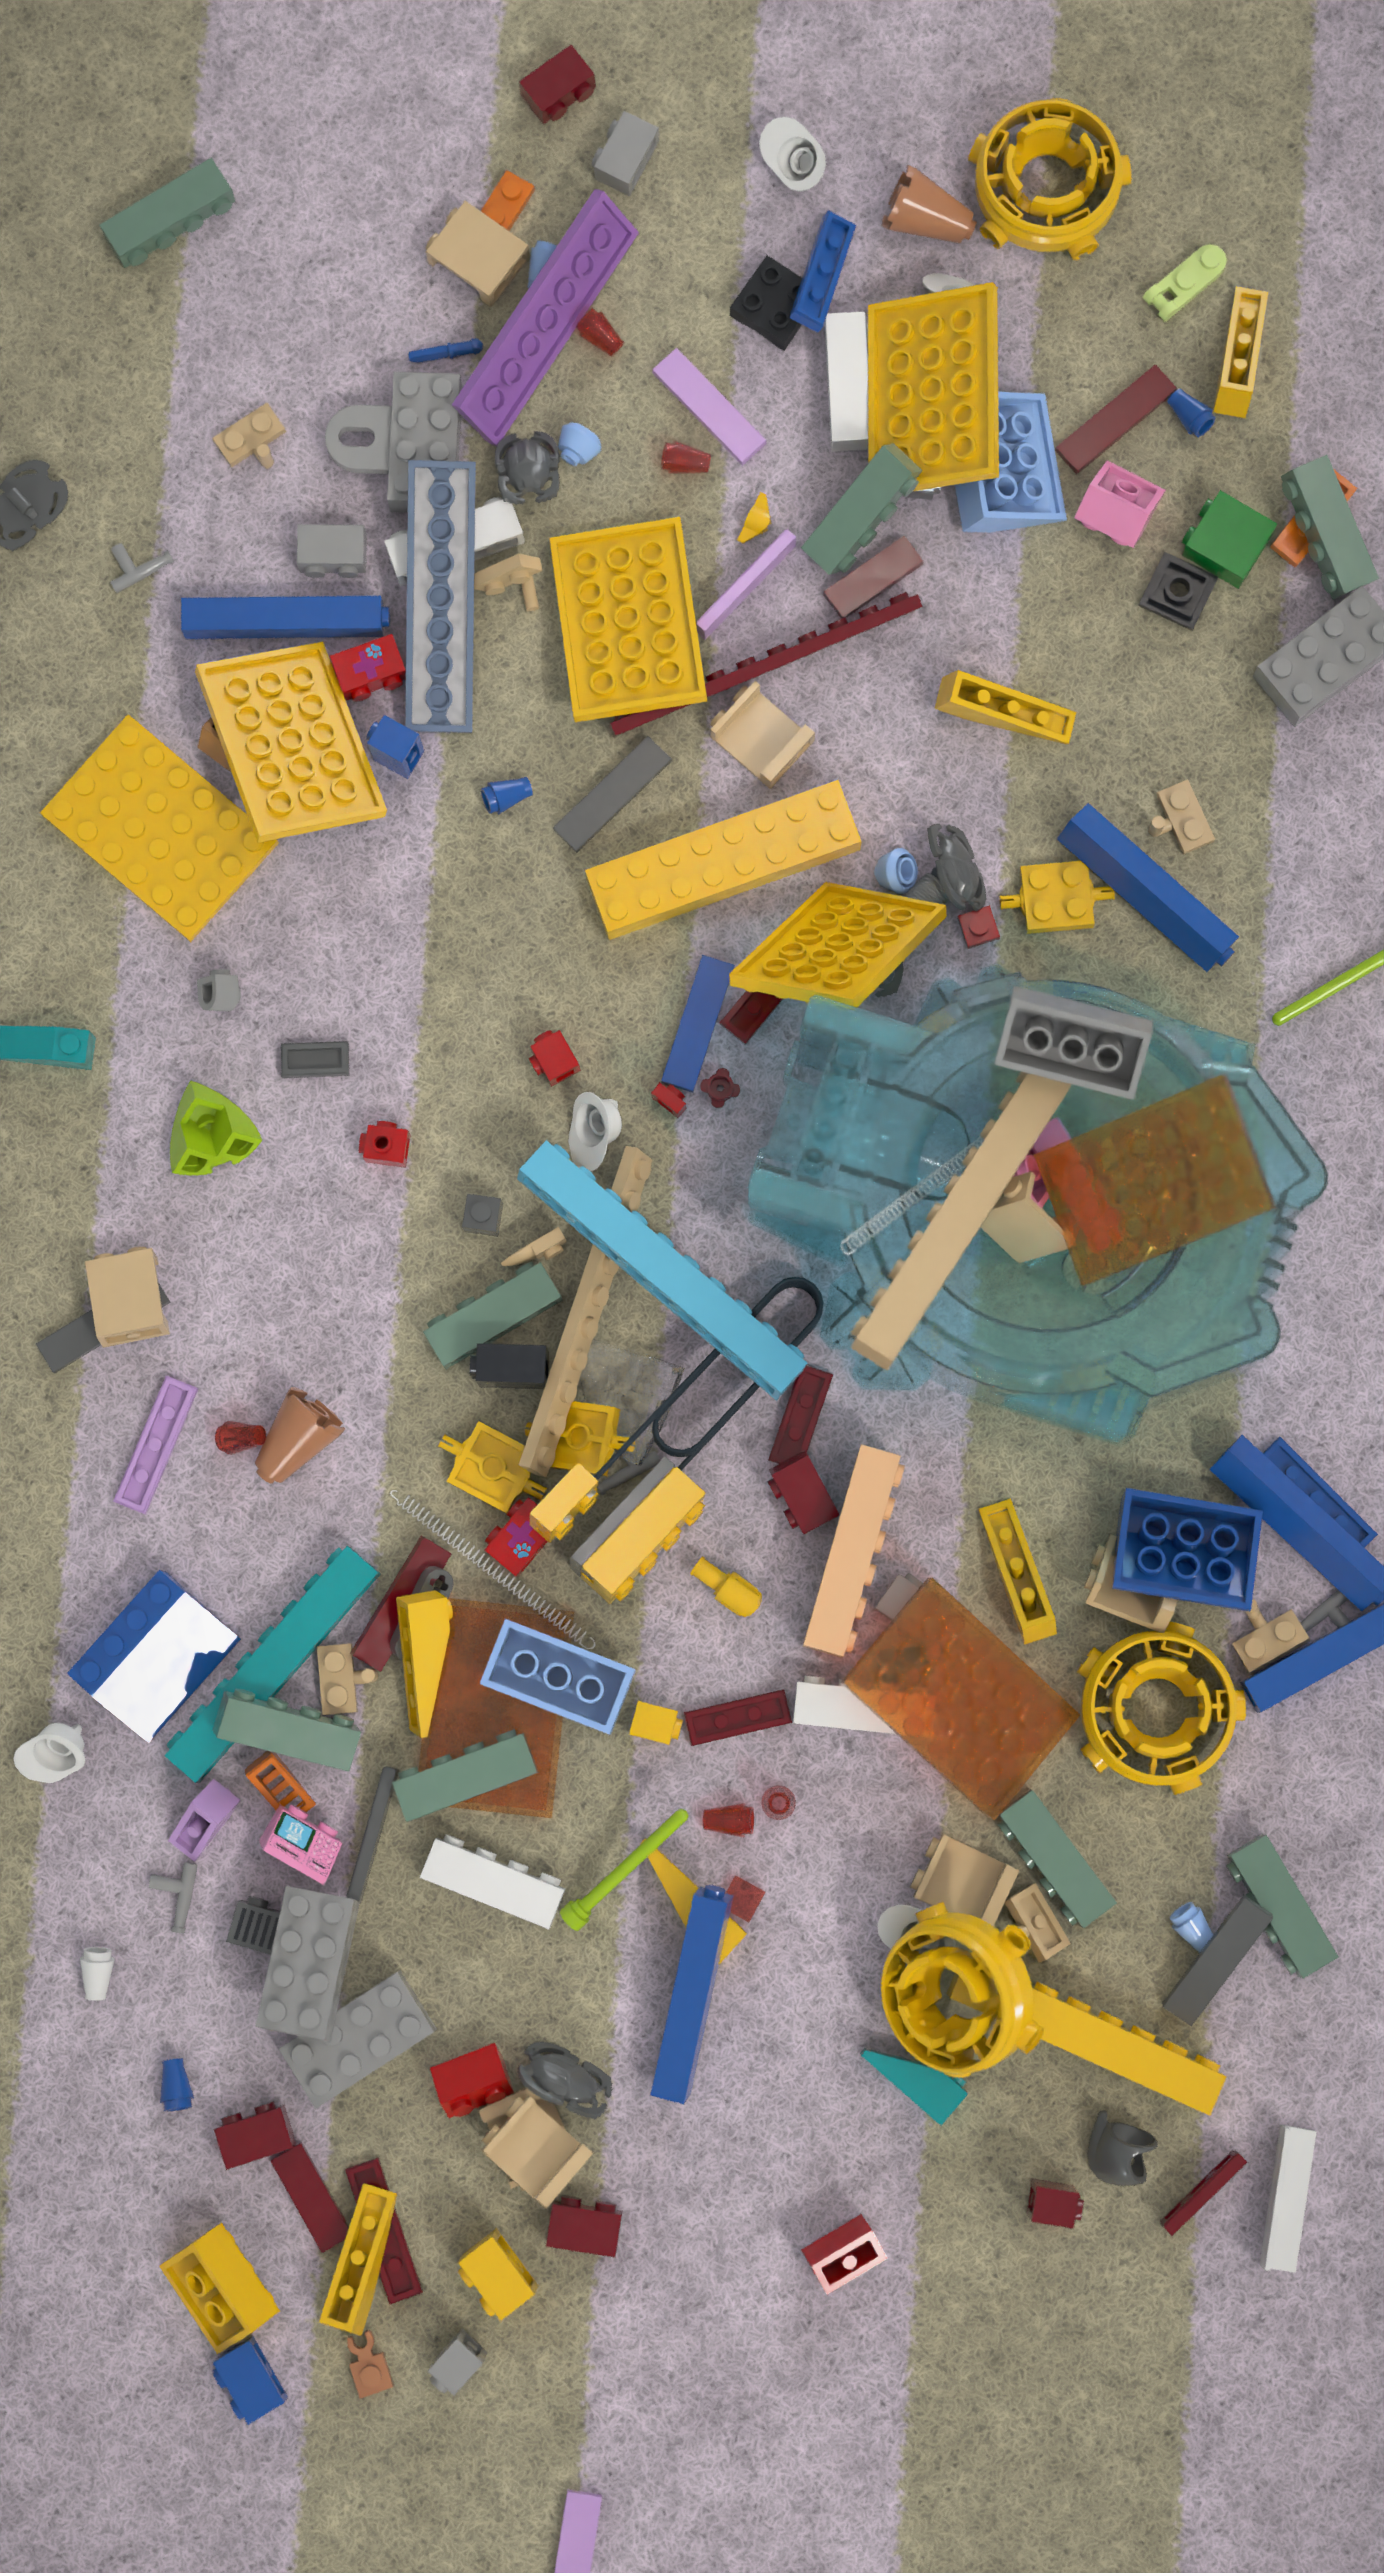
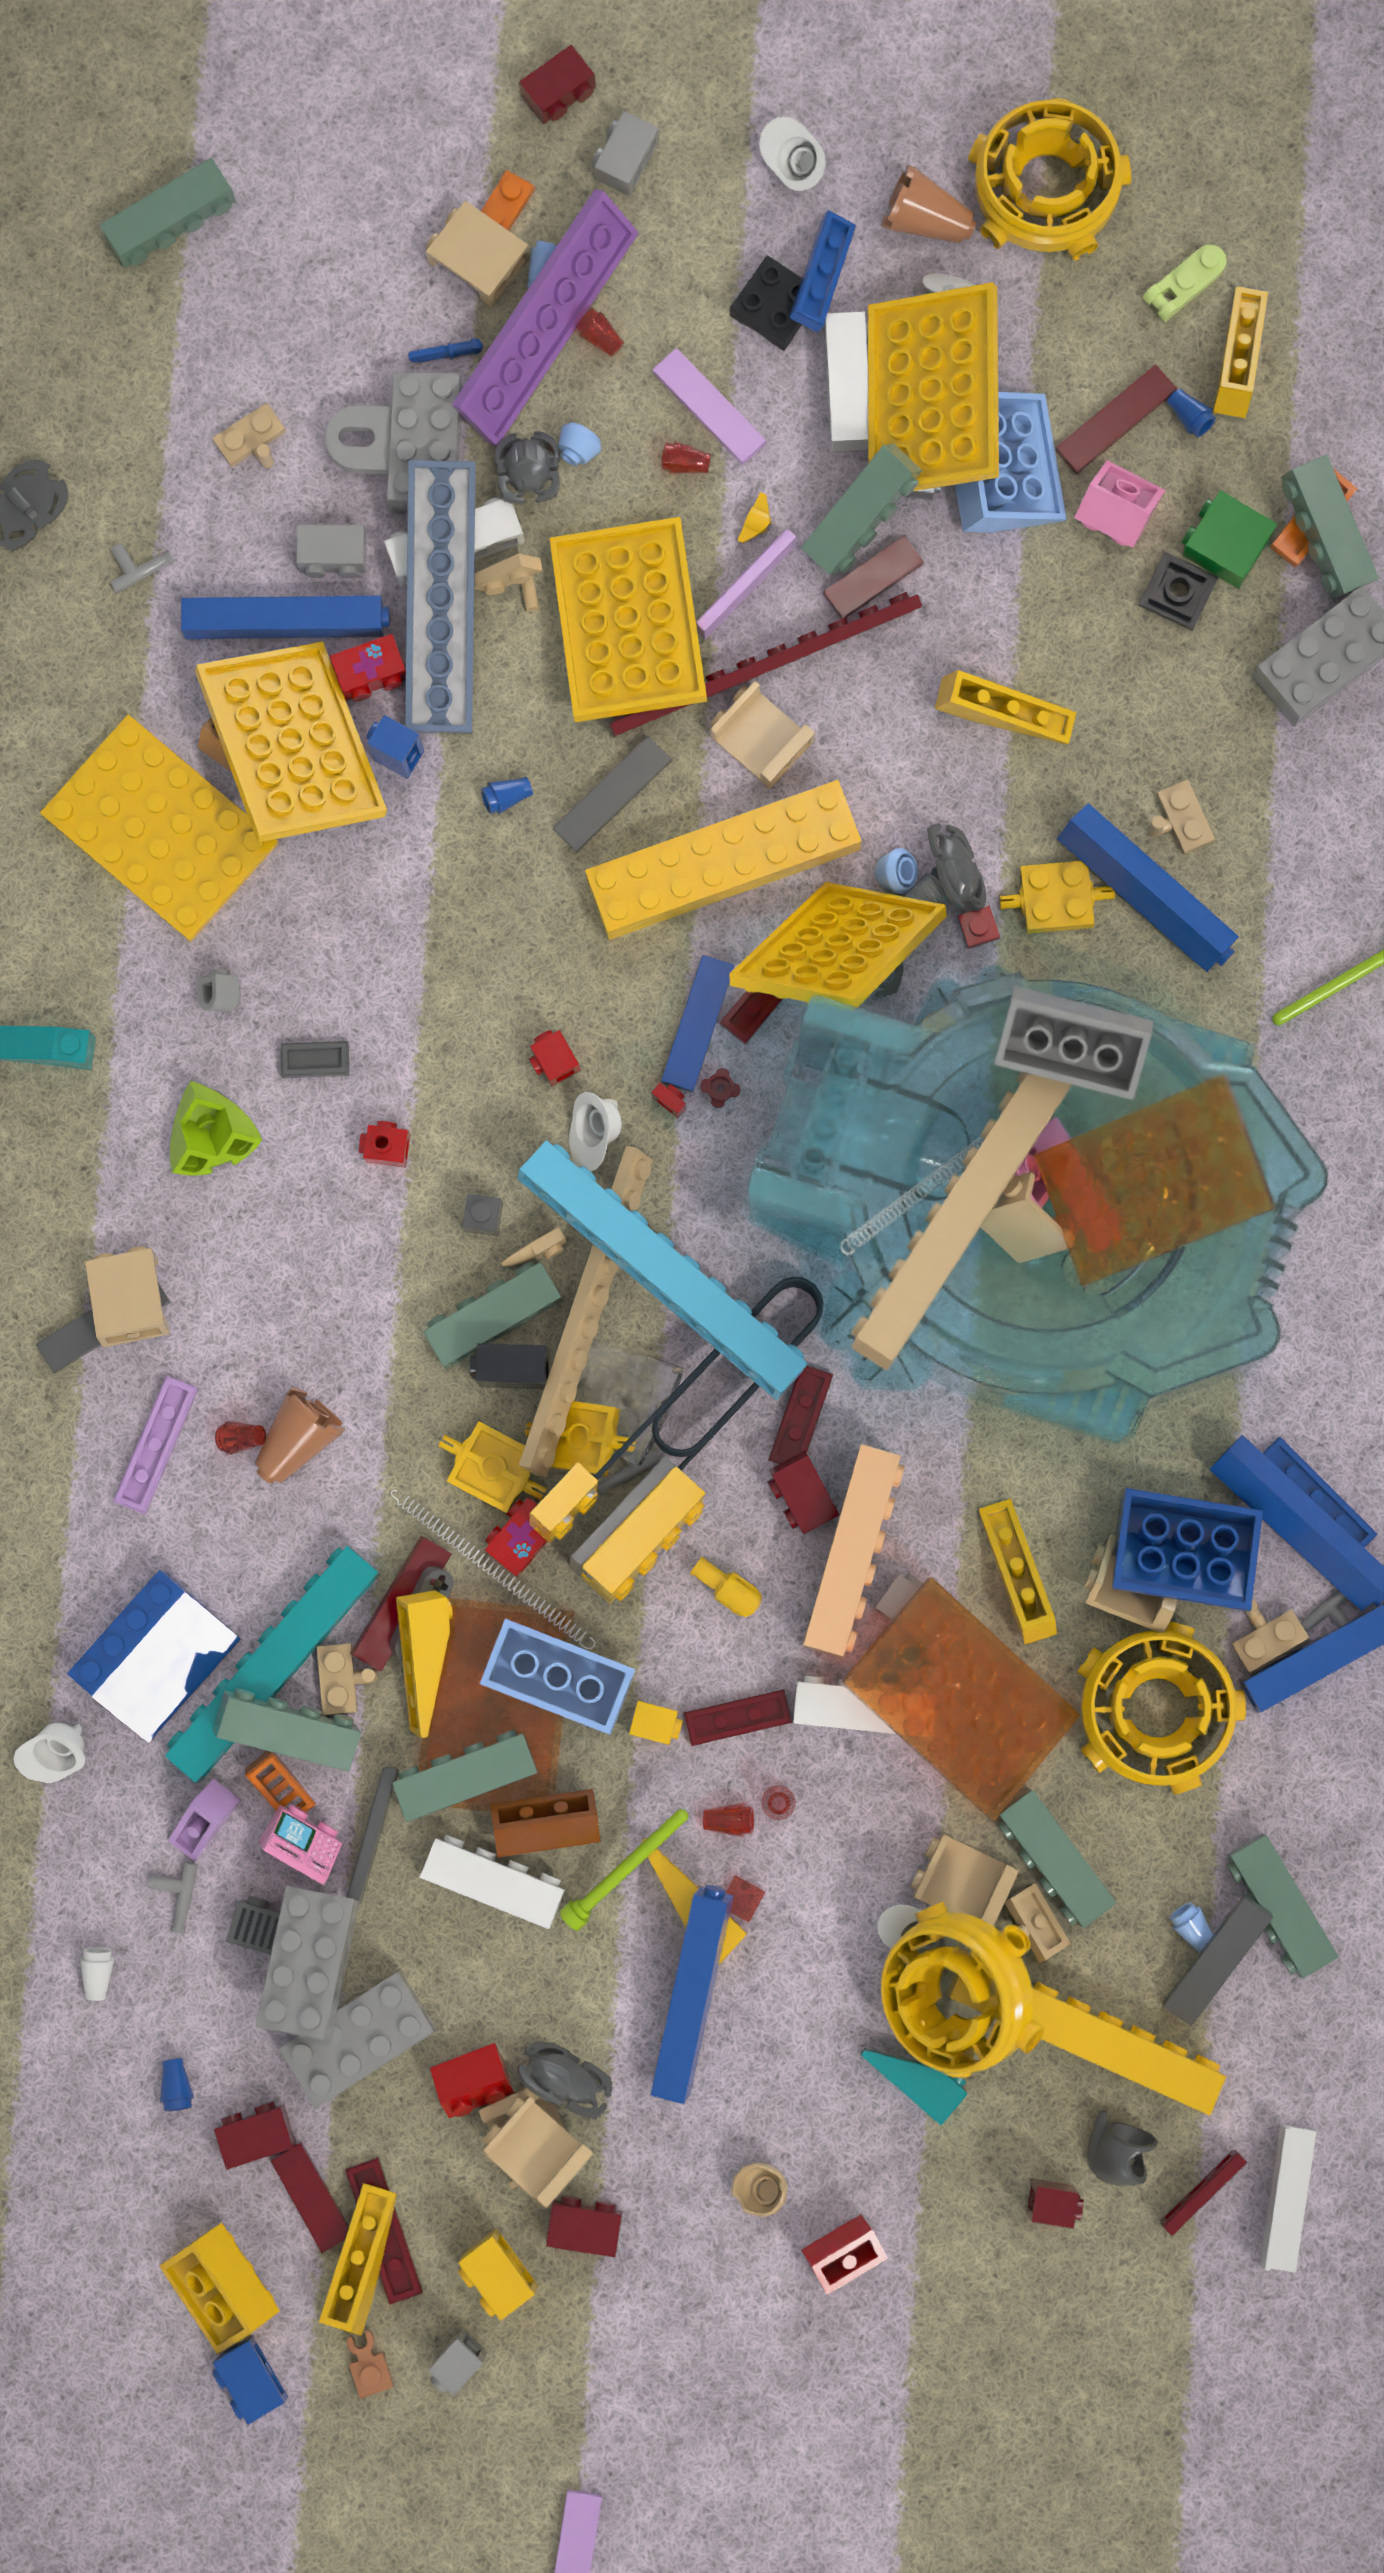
none -> dark orange brick [490,1789,601,1858]
none -> tan hair [731,2162,788,2217]

